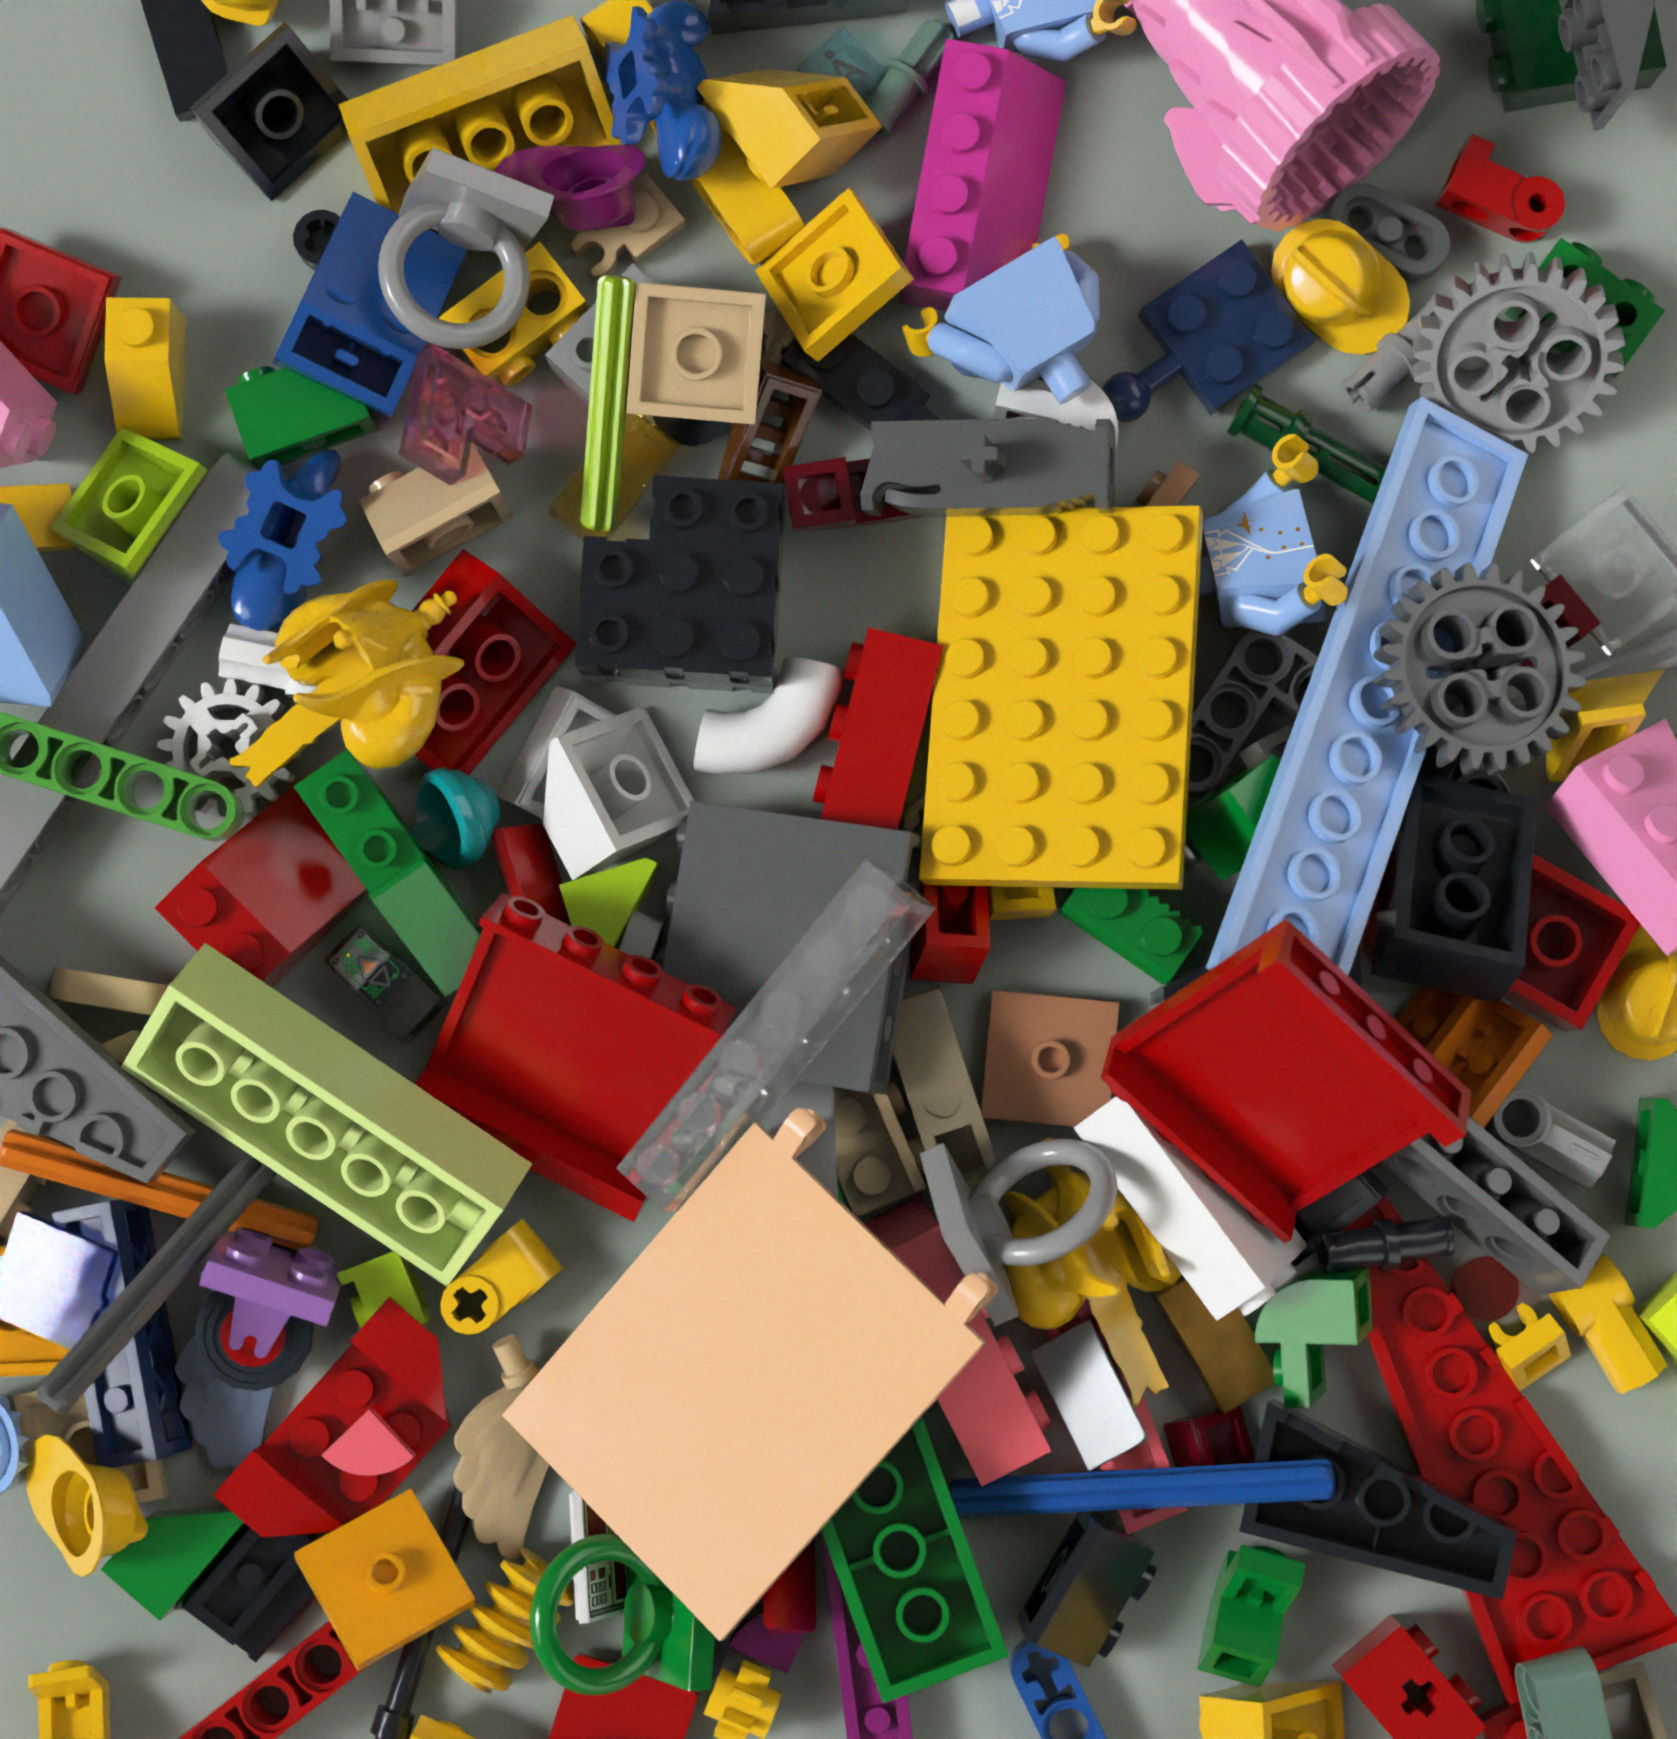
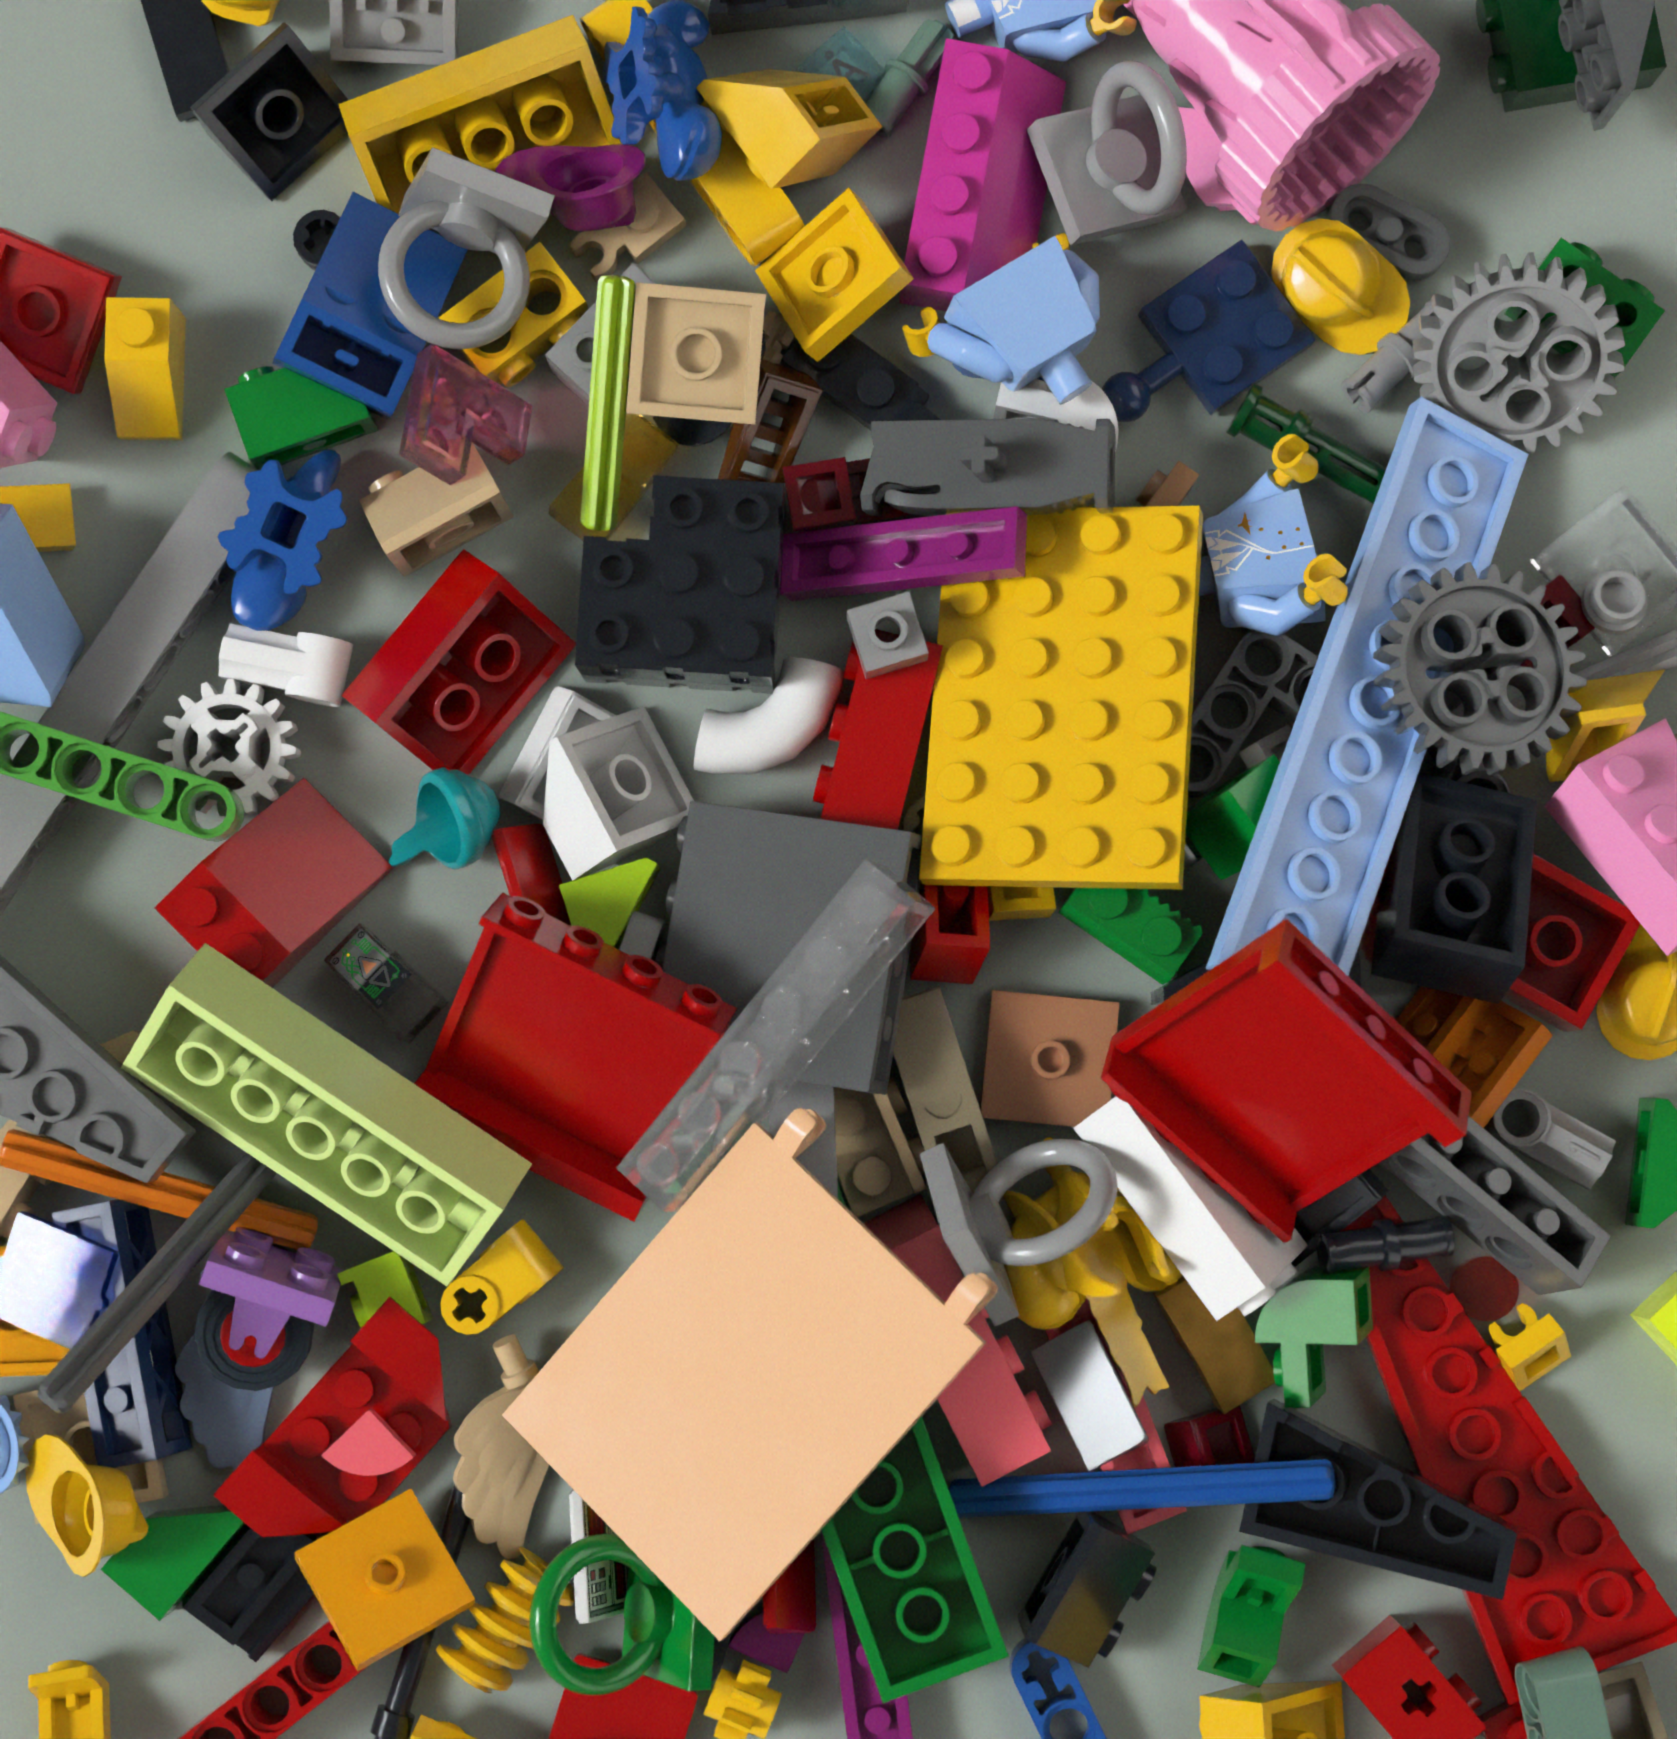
lime slope [49,427,207,585] -> none
tan beam [49,967,168,1015] -> none
yellow hair [229,579,464,788] -> none
green brick [293,749,482,997] -> none
red leg [1435,134,1565,243] -> none
yellow piece [1549,1254,1668,1394] -> none
none -> magenta plate [780,506,1027,602]
none -> light grey plate [847,591,929,679]
none -> light grey tile [1027,61,1187,246]
none -> light grey plate [1581,571,1648,634]

